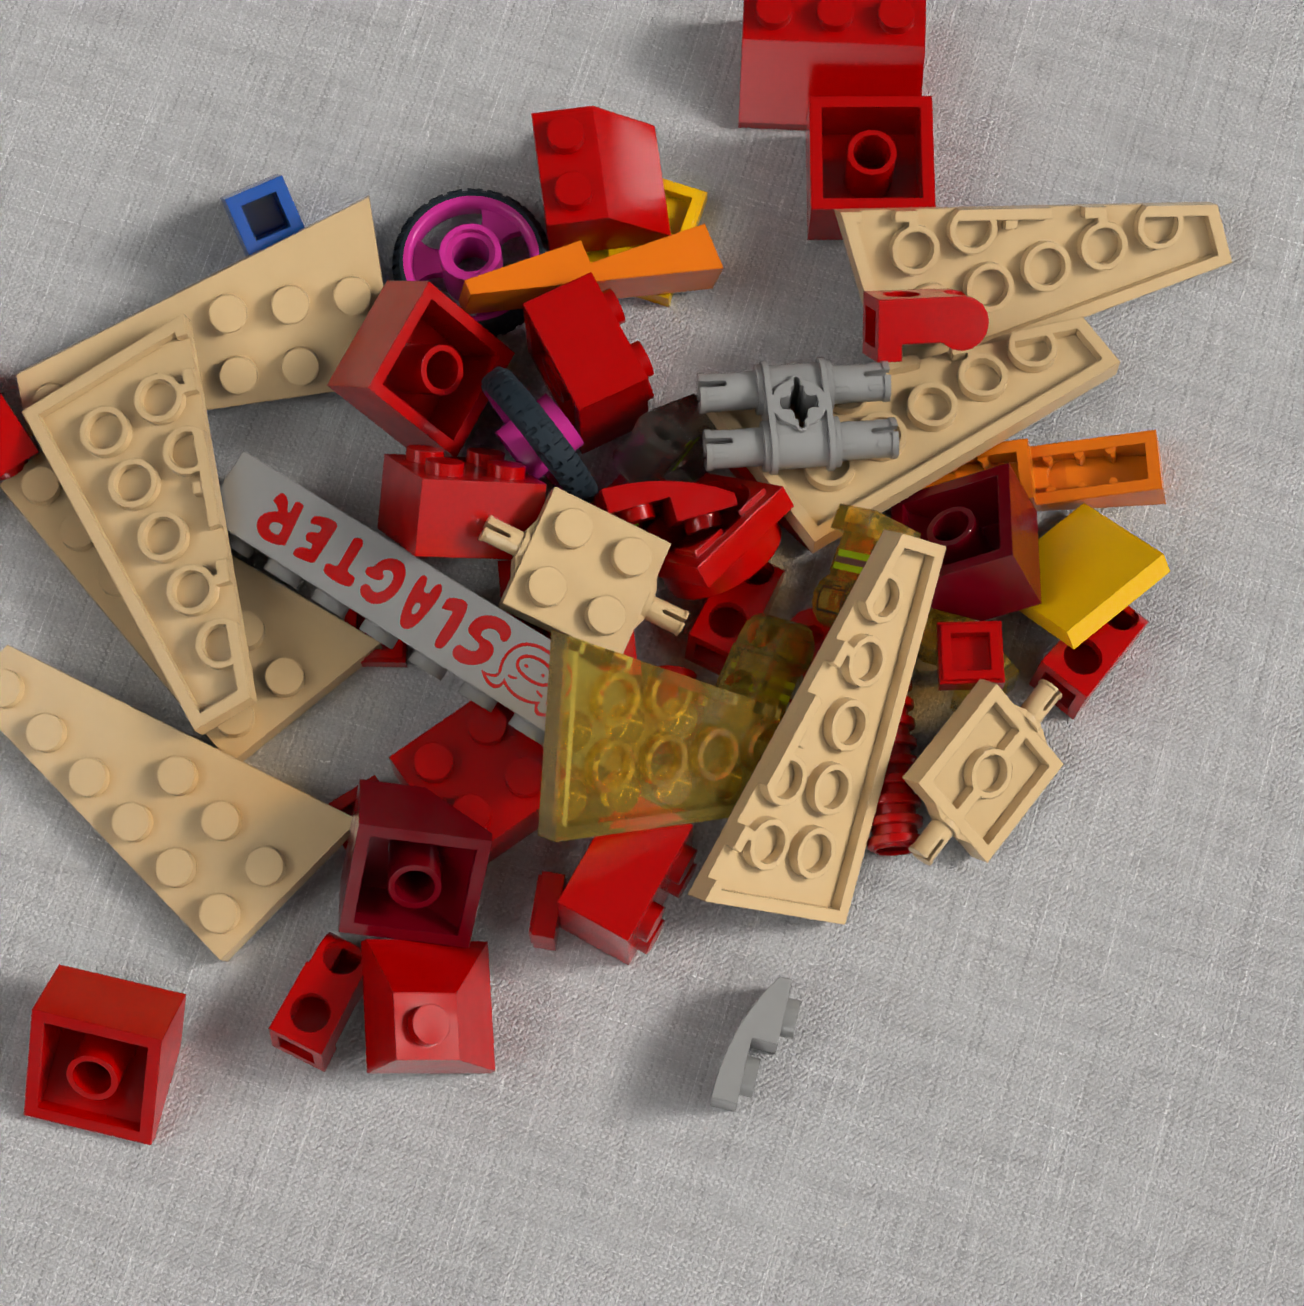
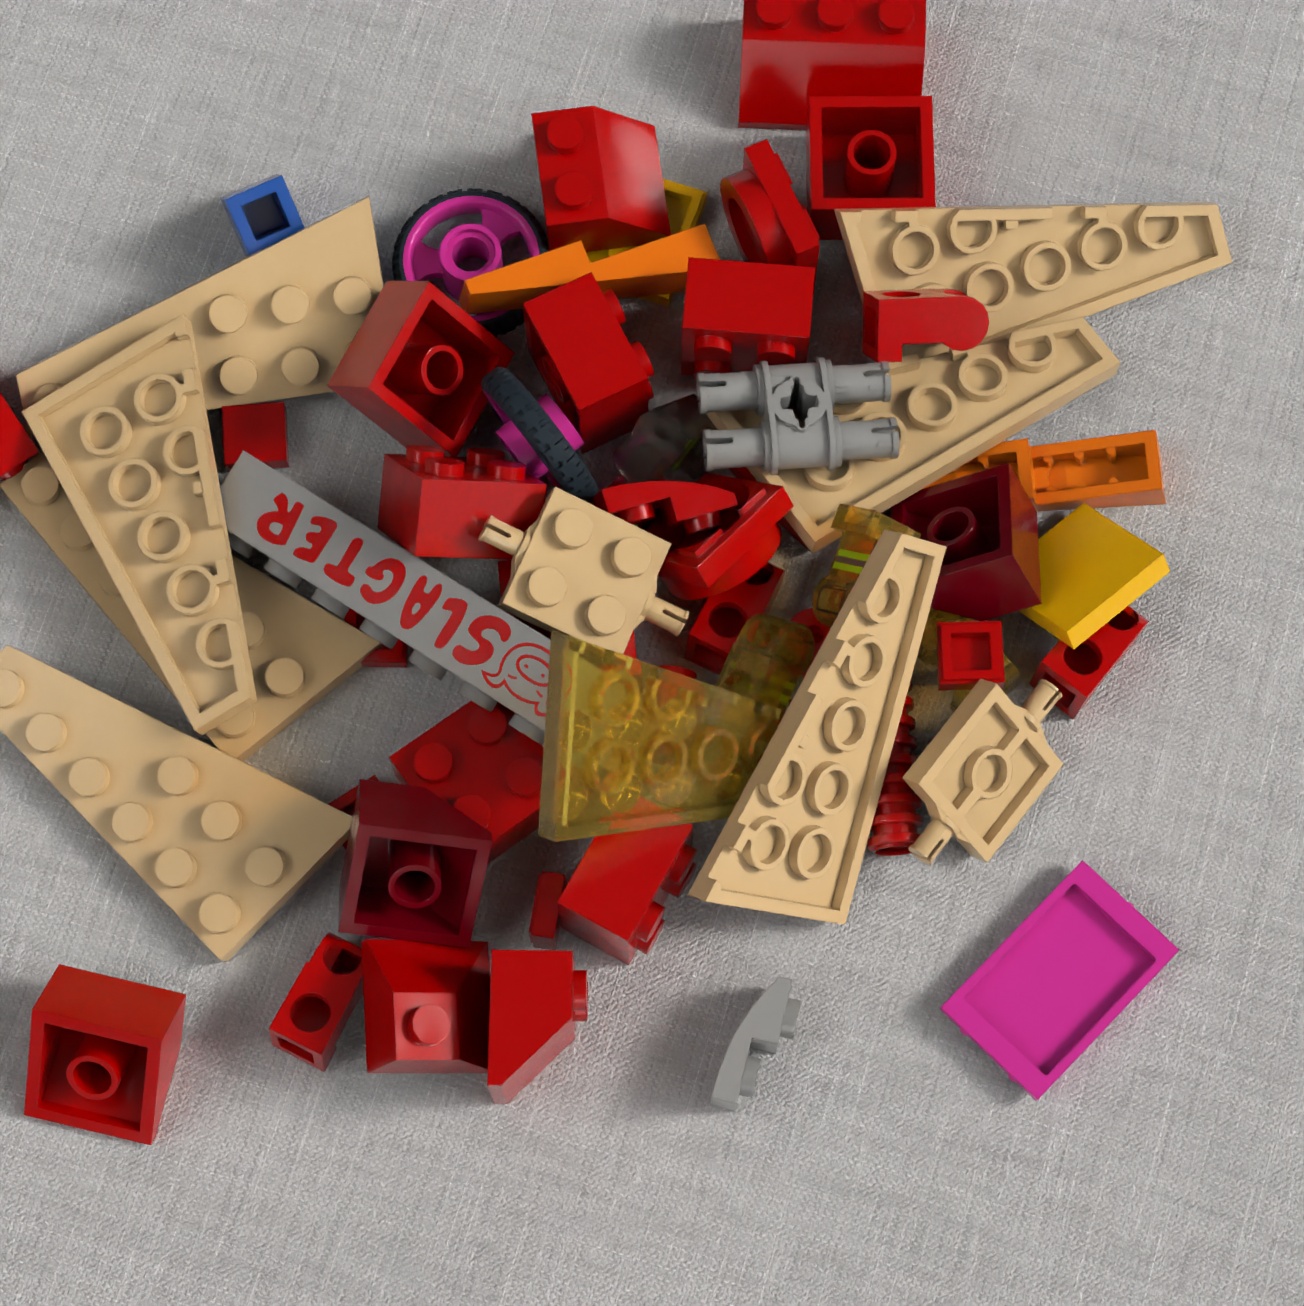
none -> red tile [222,402,289,472]
none -> red slope [487,949,588,1104]
none -> red brick [681,257,815,380]
none -> red piece [720,139,820,294]
none -> dark pink piece [940,860,1179,1101]

